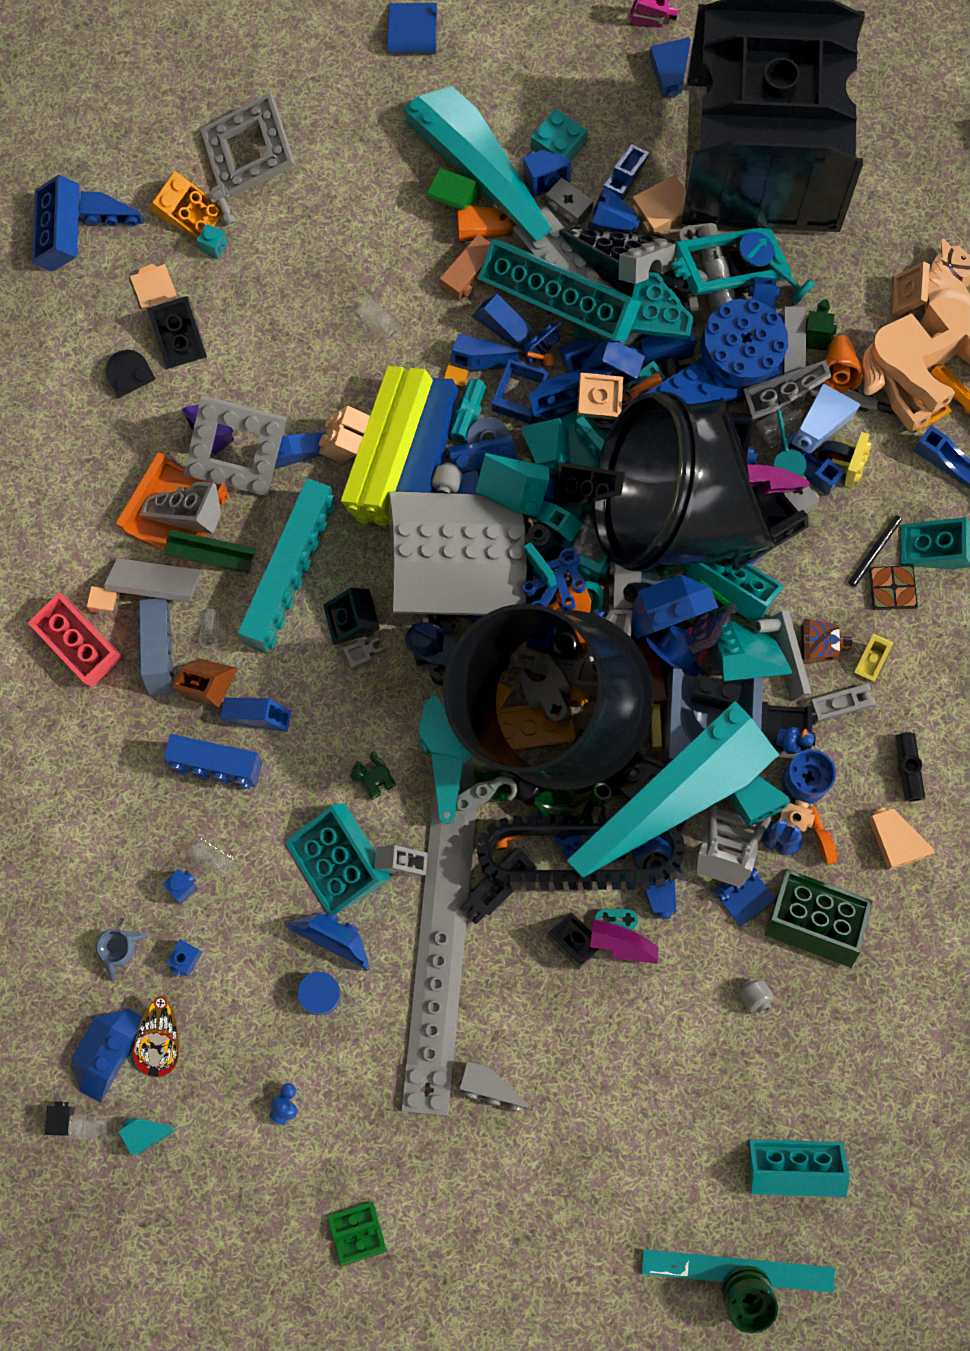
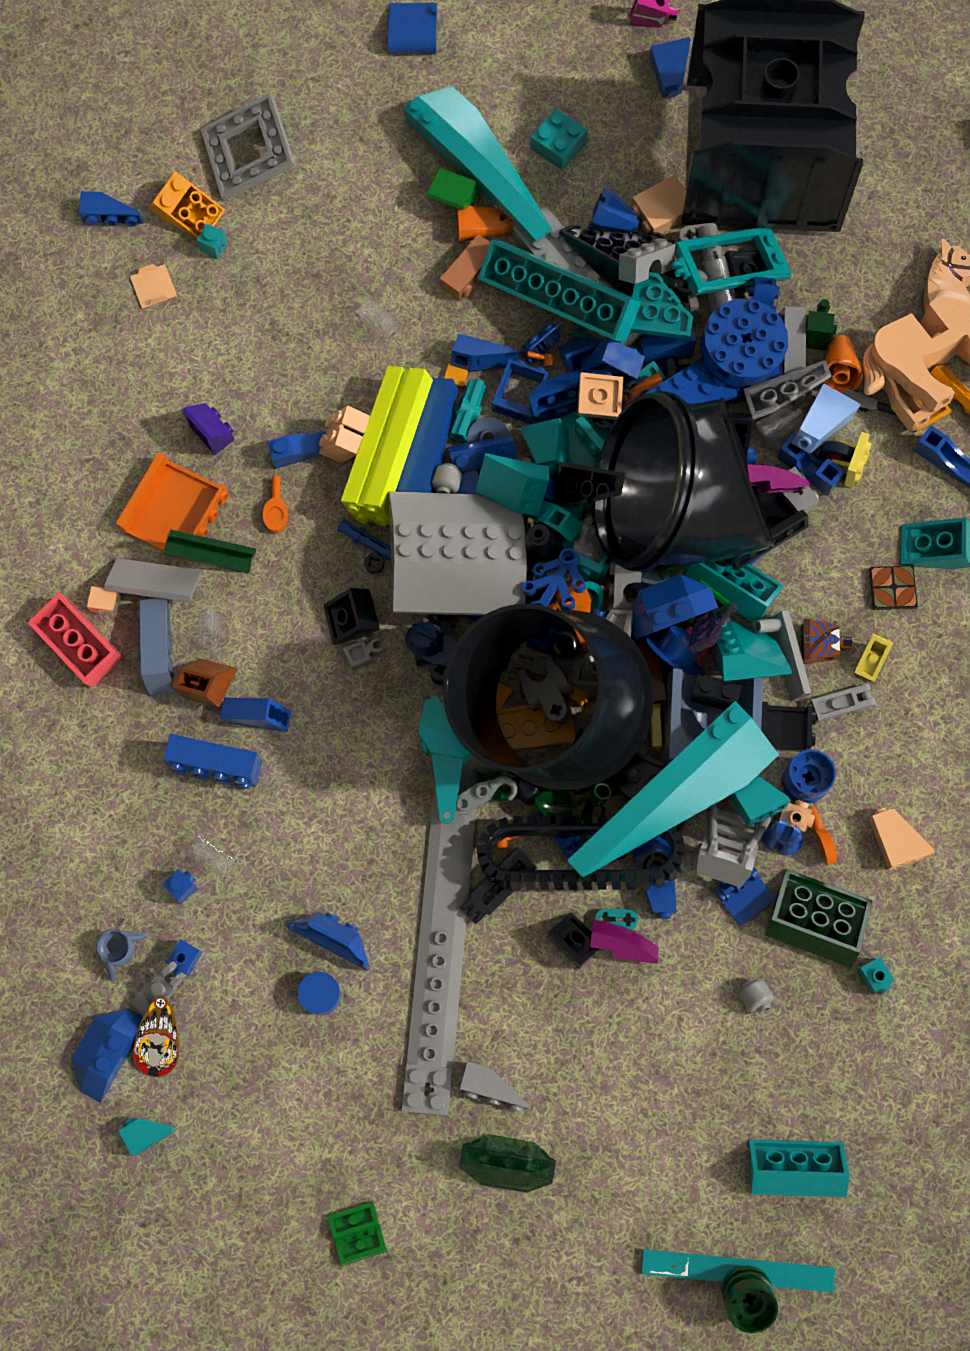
blue brick [32,174,80,271] -> none
black brick [45,1102,75,1136] -> none
clear brick [68,1114,112,1141] -> none
black slope [106,350,156,398] -> none
light grey wedge [138,481,221,533] -> none
black slope [147,296,207,369] -> none
light grey plate [184,395,287,496] -> none
light grey bar [208,185,237,226] -> none
teal brick [238,478,336,654] -> none
blue animal [269,1083,298,1125] -> none
teal slope [284,803,391,916] -> none
dark green animal [350,752,396,800] -> none
light grey brick [374,845,428,877] -> none
blue slope [472,294,533,347] -> none
blue slope [523,150,571,198] -> none
teal tile [524,542,557,588] -> none
light grey brick [546,178,593,225] -> none
blue slope [602,144,649,200] -> none
piece [739,232,816,305] -> none
teal piece [774,409,806,476] -> none
blue animal [776,727,814,754] -> none
black bar [848,515,902,587] -> none
light nougat plate [892,261,930,316] -> none
black piece [895,732,926,802] -> none
none -> light grey hinge [131,962,186,1016]
none -> orange piece [263,476,289,534]
none -> blue pin [337,519,391,562]
none -> black bush [364,553,384,574]
none -> clear green wedge [459,1134,556,1193]
none -> teal brick [857,957,895,995]

